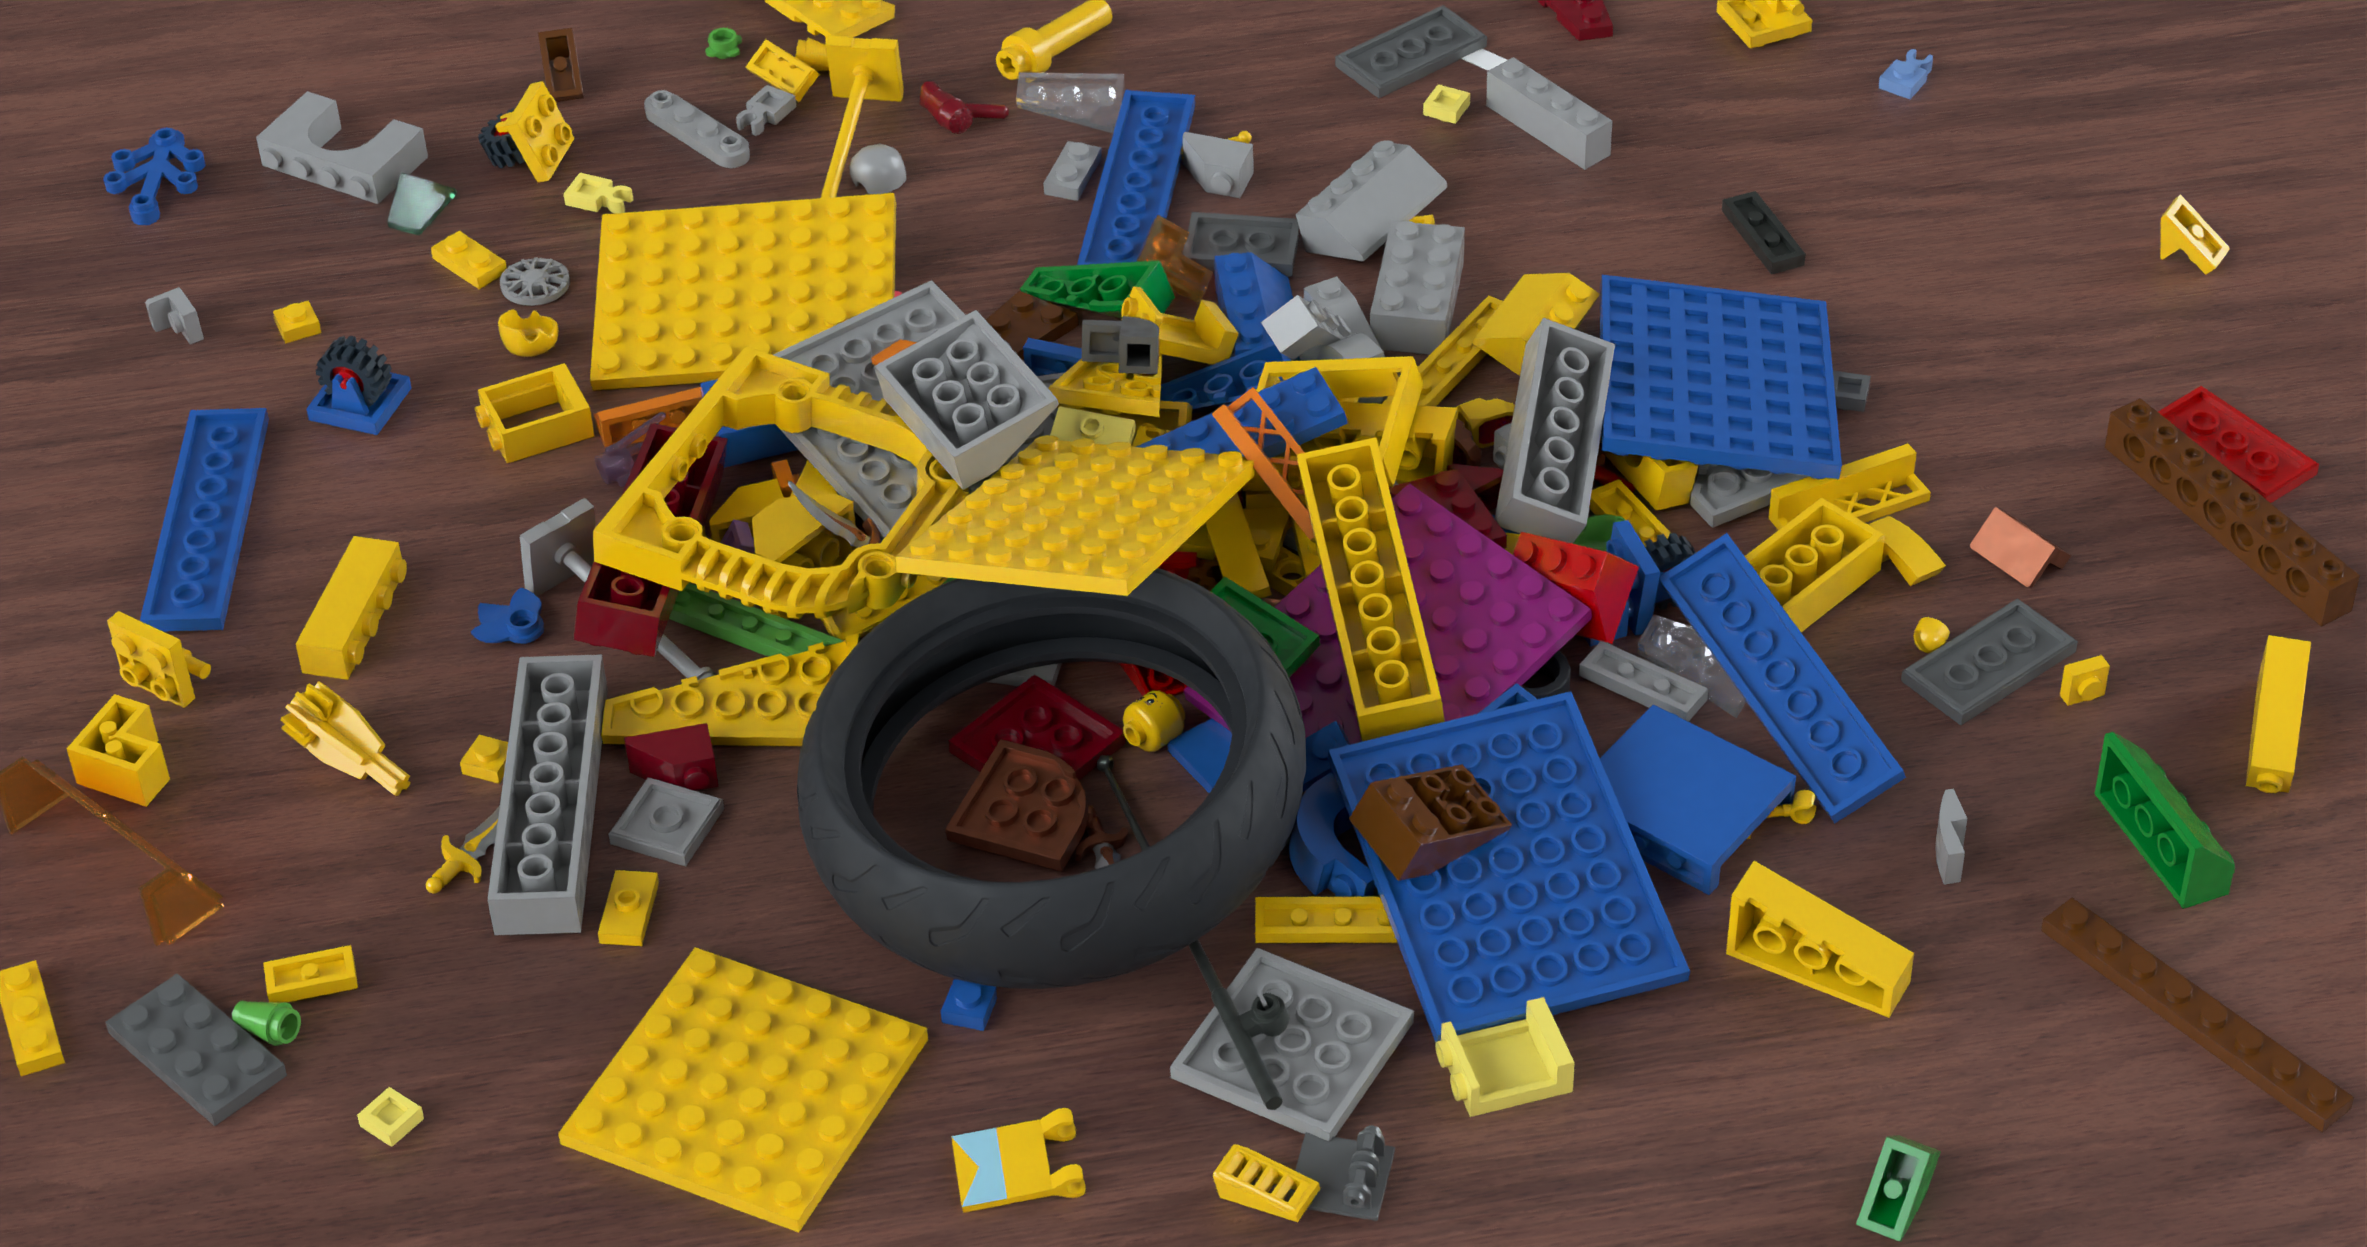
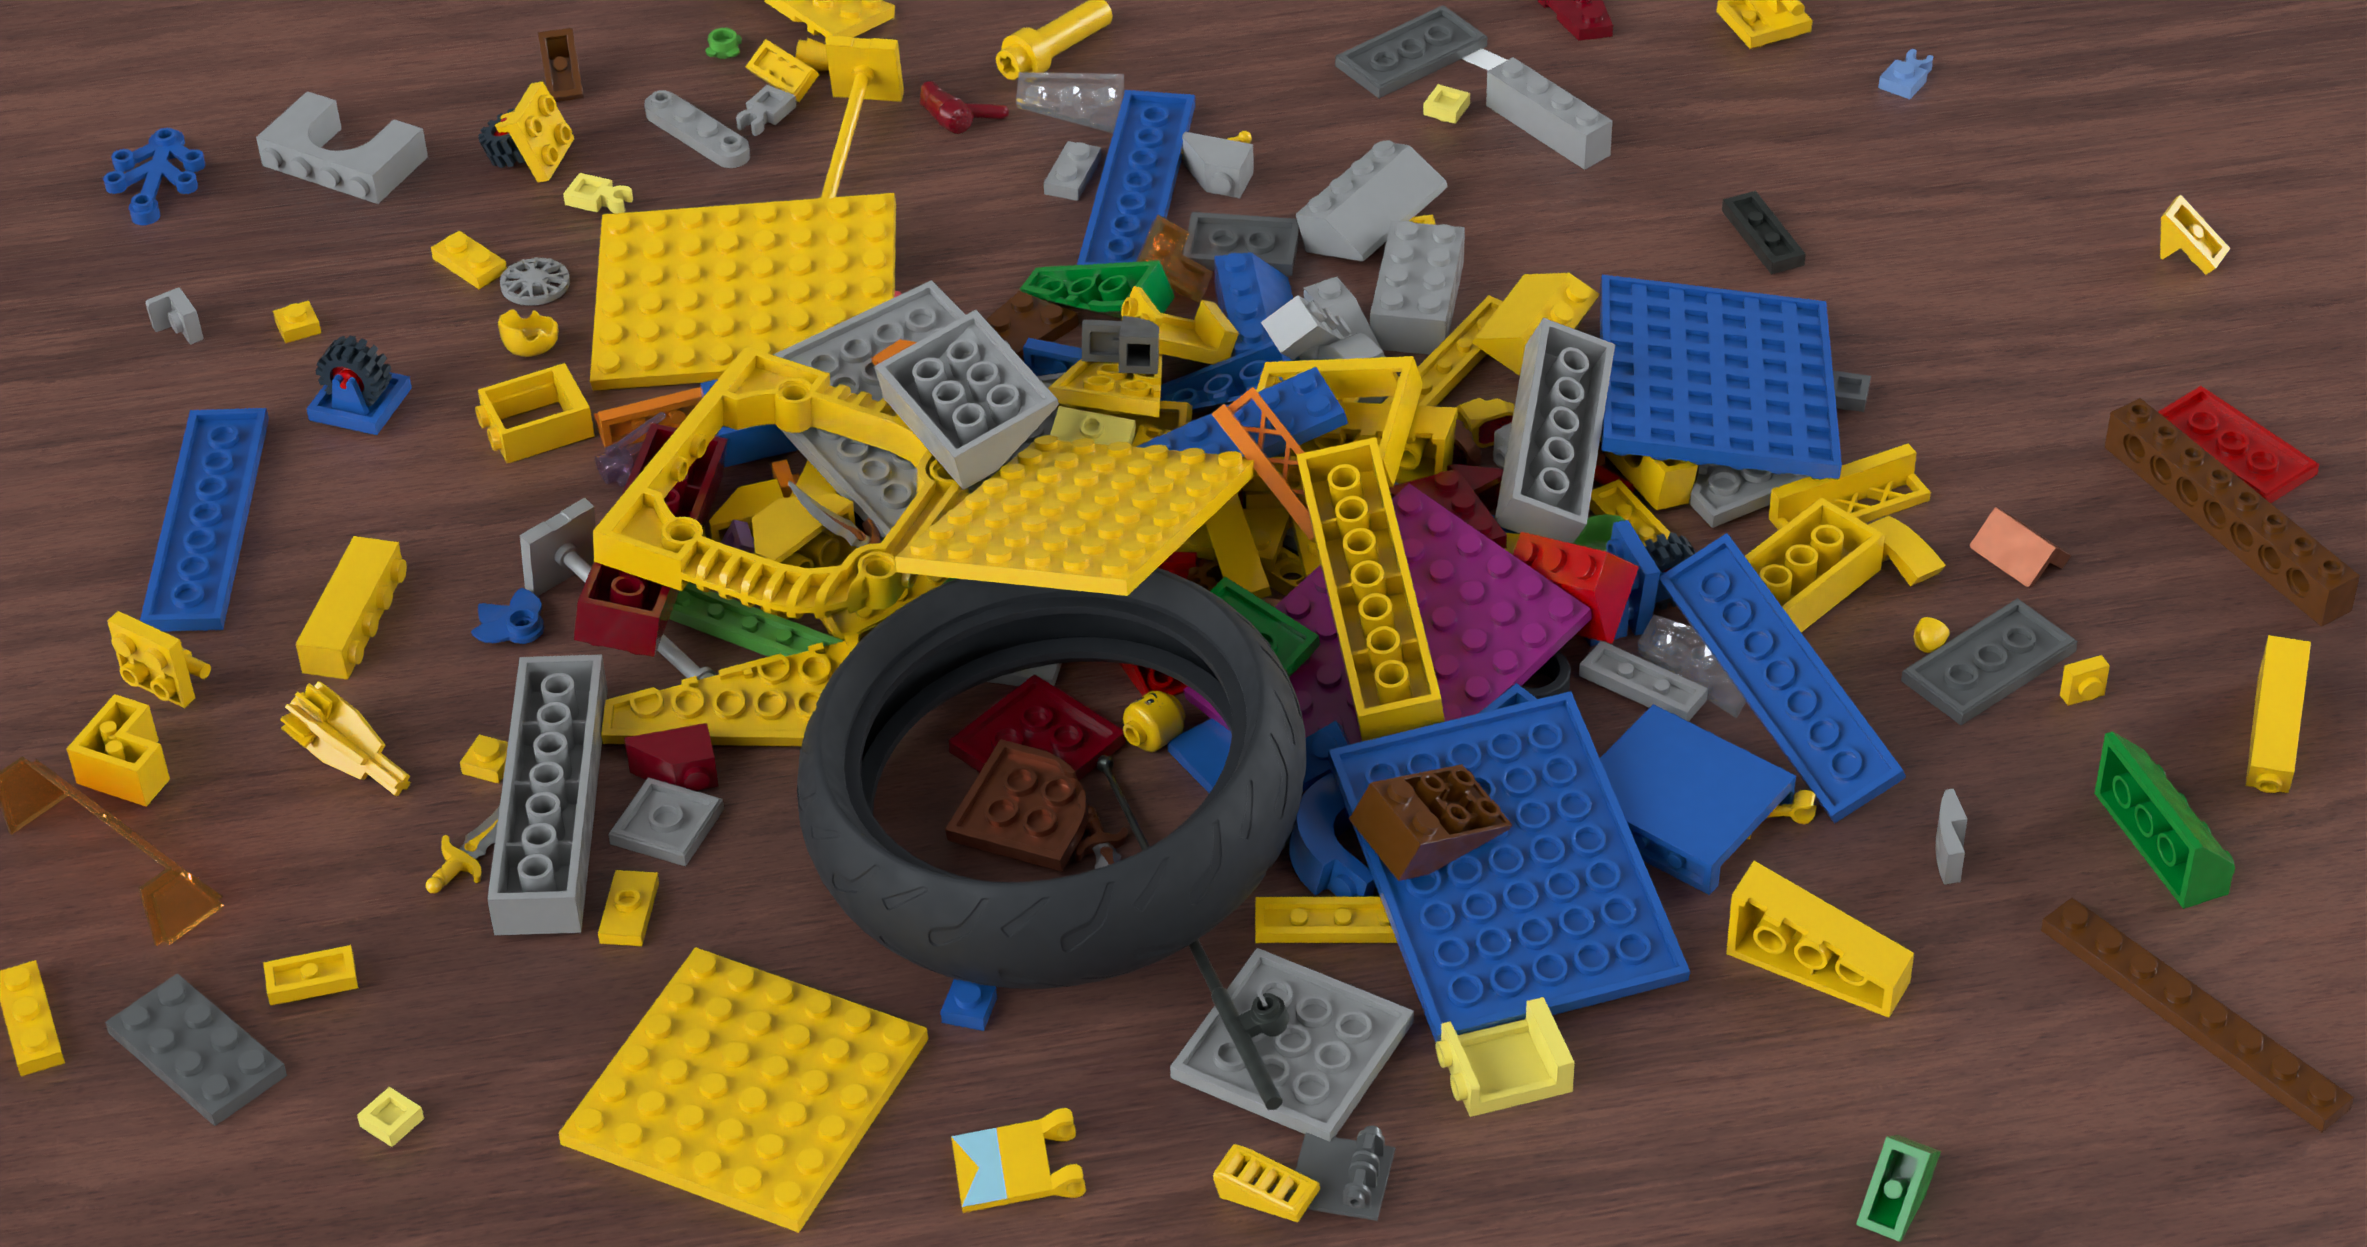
bright green cone [232,1001,301,1046] -> none
slope [387,172,457,236] -> none
light grey hair [849,144,906,194] -> none

